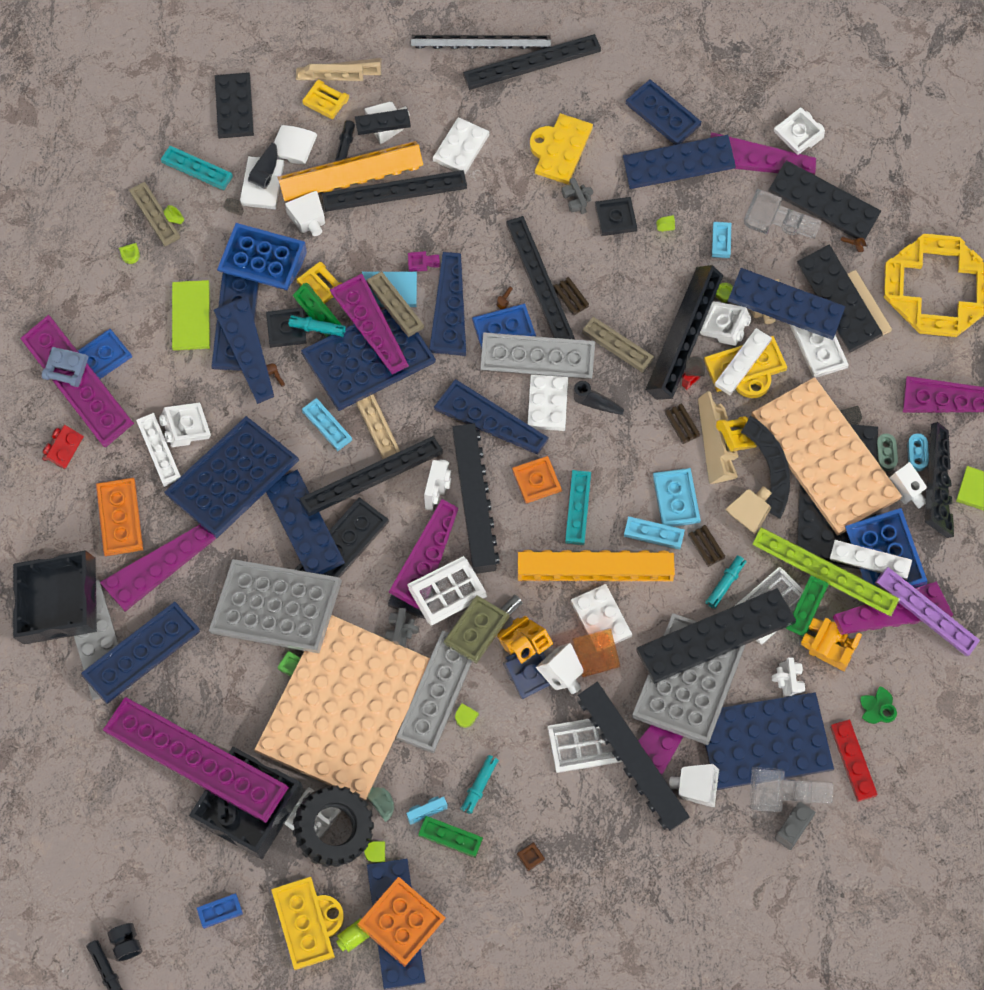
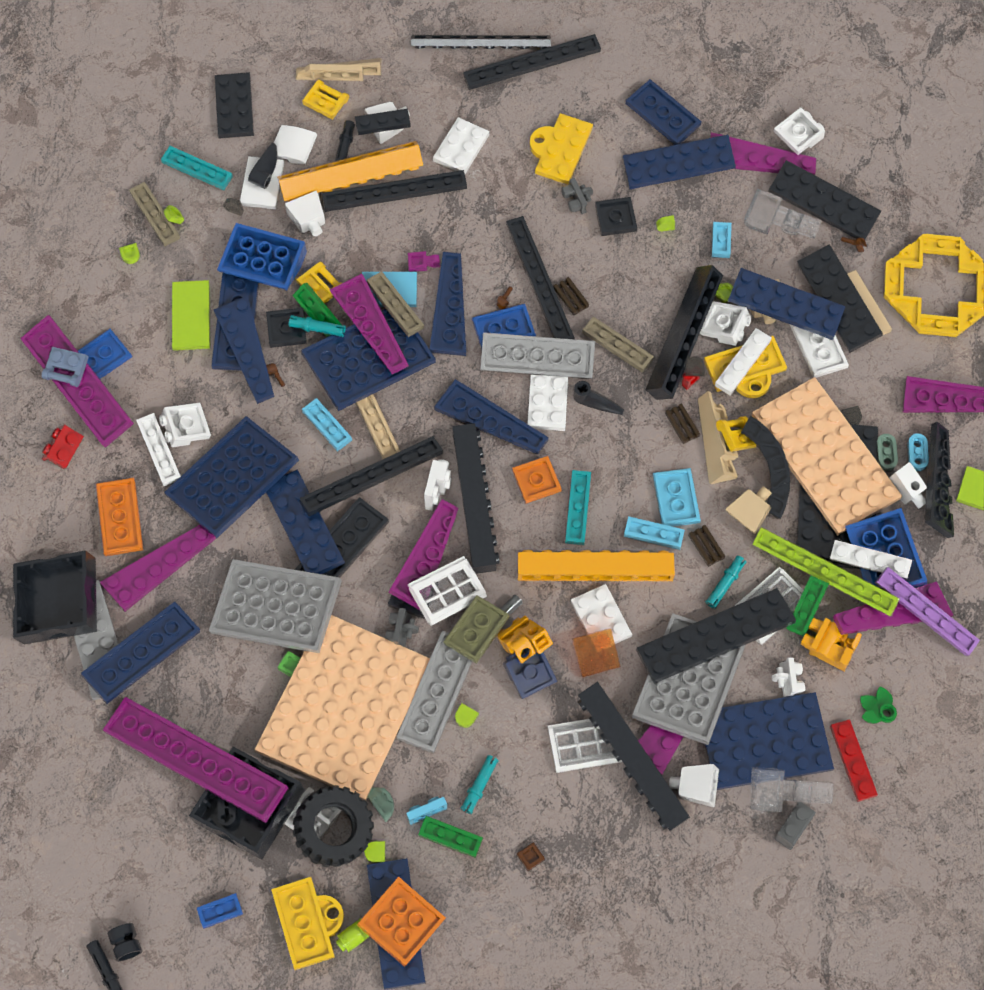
white torso [536,643,583,694] -> none

